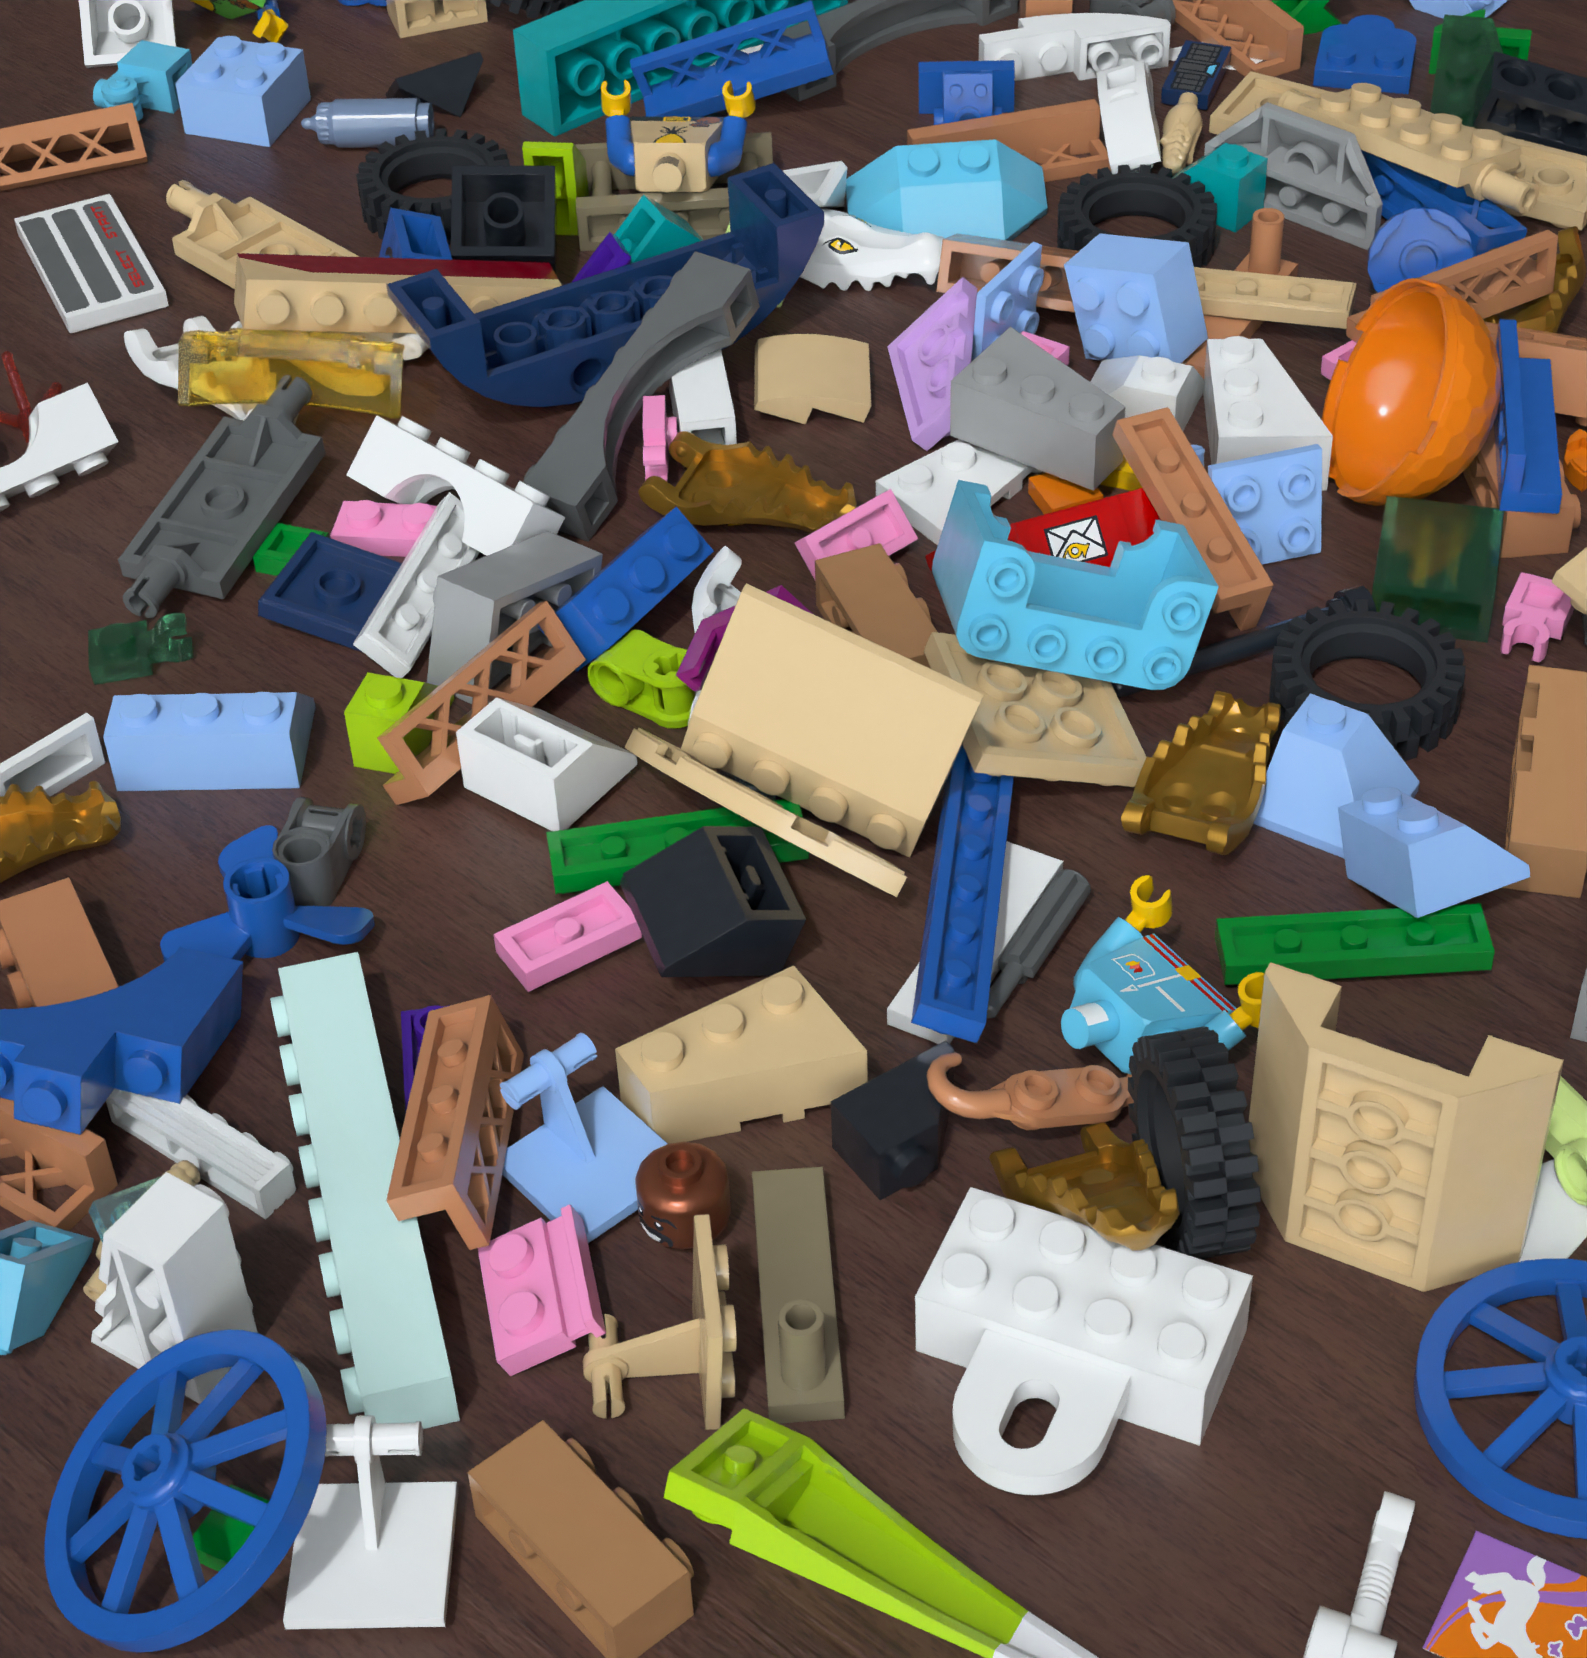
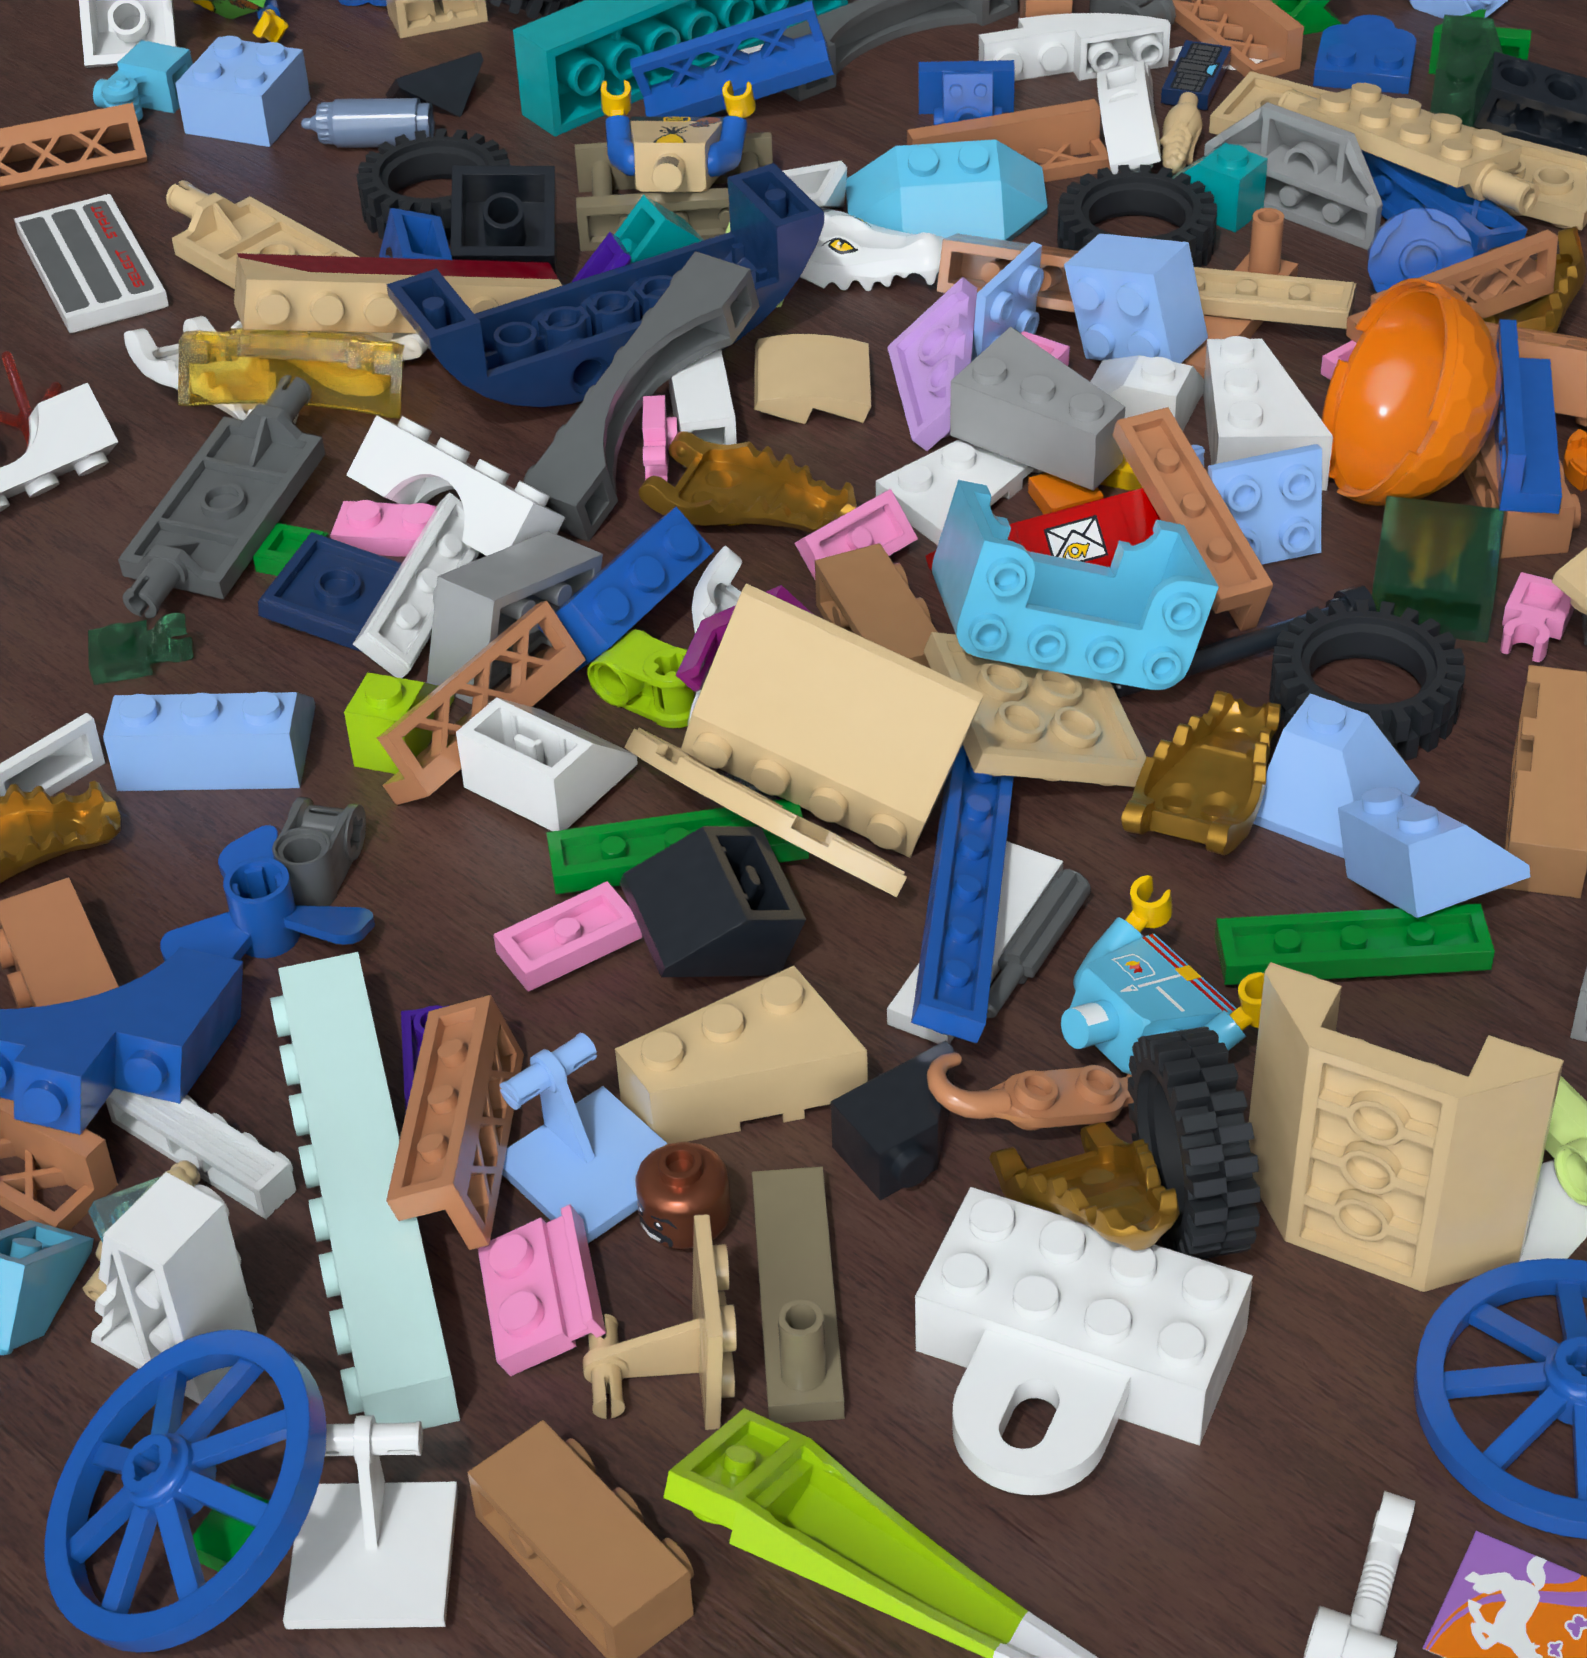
lime slope [522,141,589,236] -> none

